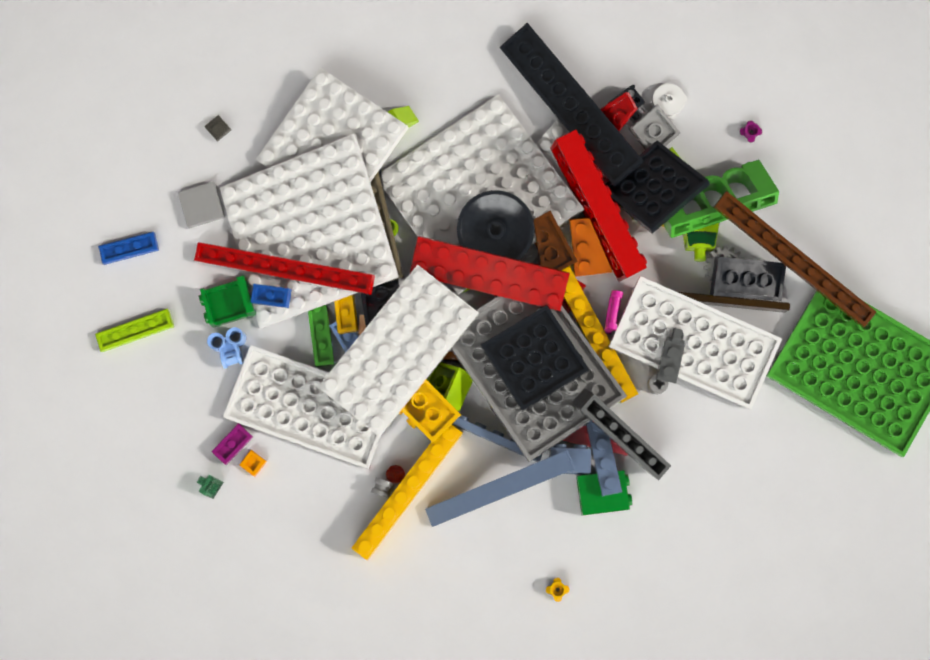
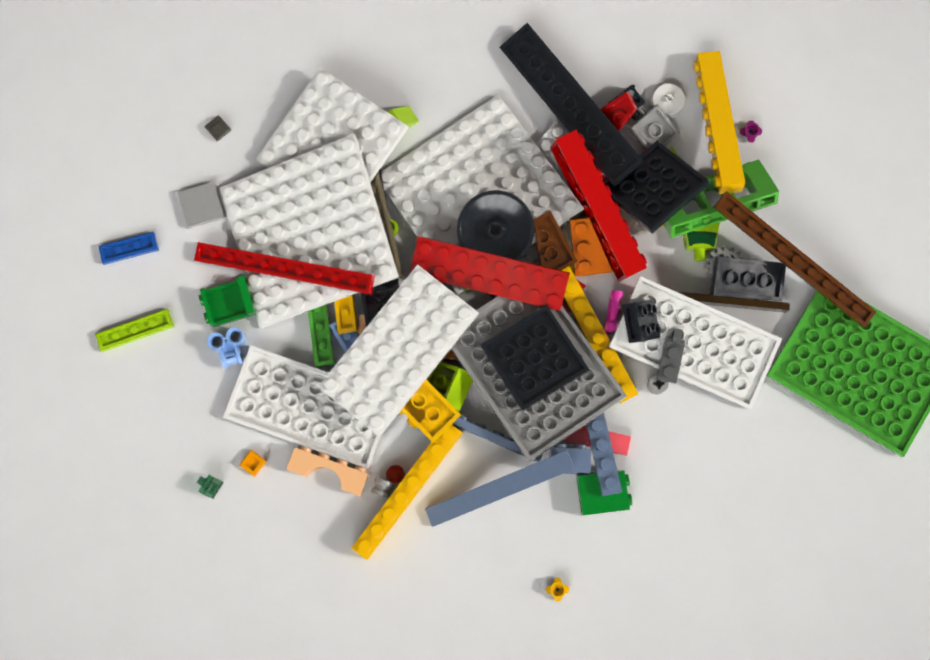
magenta plate [211,423,253,465] -> none
blue plate [251,284,292,308] -> none
dark grey brick [572,388,671,481] -> none
none -> light nougat arch [286,446,369,497]
none -> black bracket [622,299,661,343]
none -> yellow brick [693,51,745,194]

